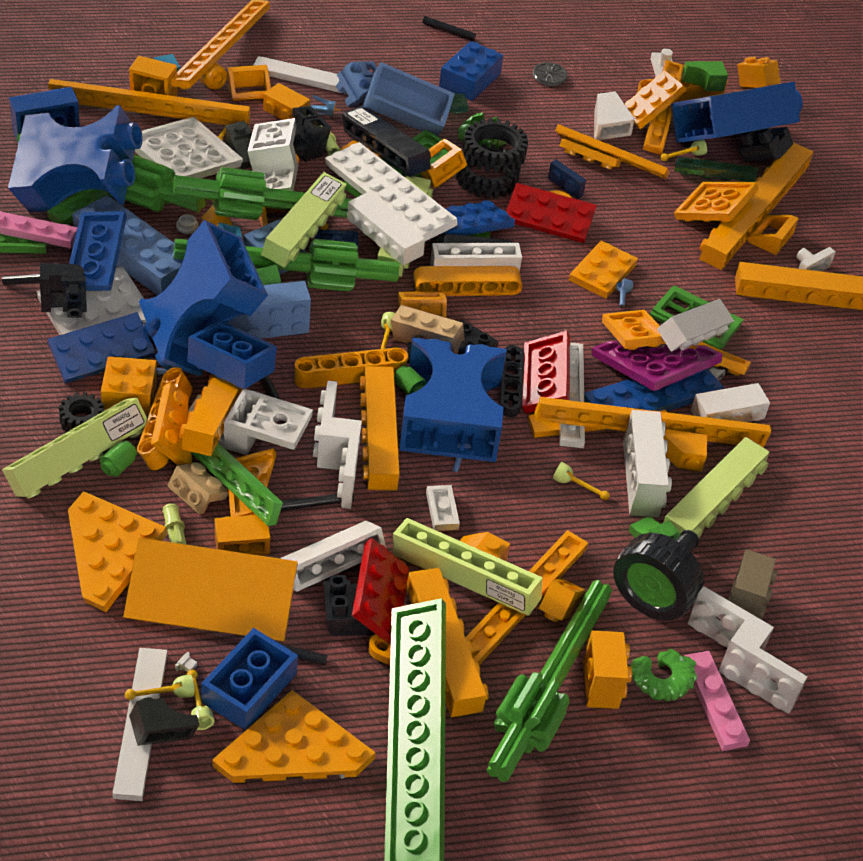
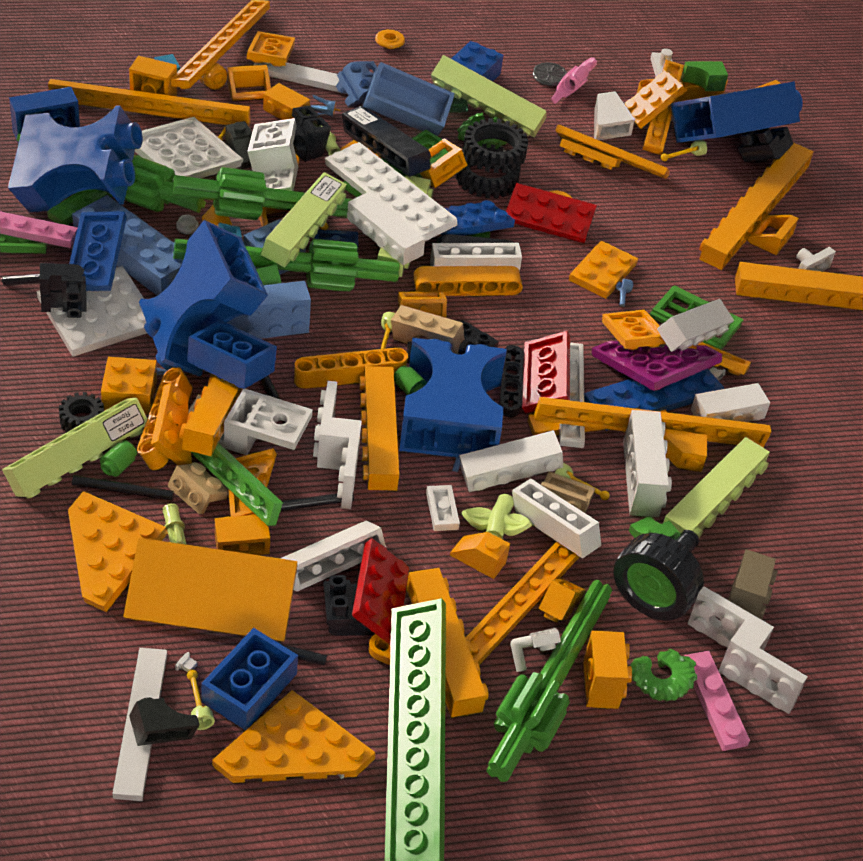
blue plate [47,312,155,384] -> none
hinge [125,675,194,700] -> none
yellowish green brick [393,518,543,616] -> none
black bar [422,16,476,41] -> none
dark blue plate [548,159,586,199] -> none
clear green plate [674,157,759,182] -> none
light orange plate [674,182,759,222] -> none
light orange brick [737,57,780,88] -> none
none -> black bar [72,475,174,501]
none -> light orange plate [247,31,295,67]
none -> light orange piece [375,29,405,49]
none -> yellowish green brick [431,55,546,138]
none -> white brick [459,430,564,492]
none -> yellowish green plant [462,494,532,539]
none -> white plate [510,628,561,672]
none -> white brick [512,479,602,558]
none -> tan bracket [541,472,595,513]
none -> bright pink animal [551,58,598,104]

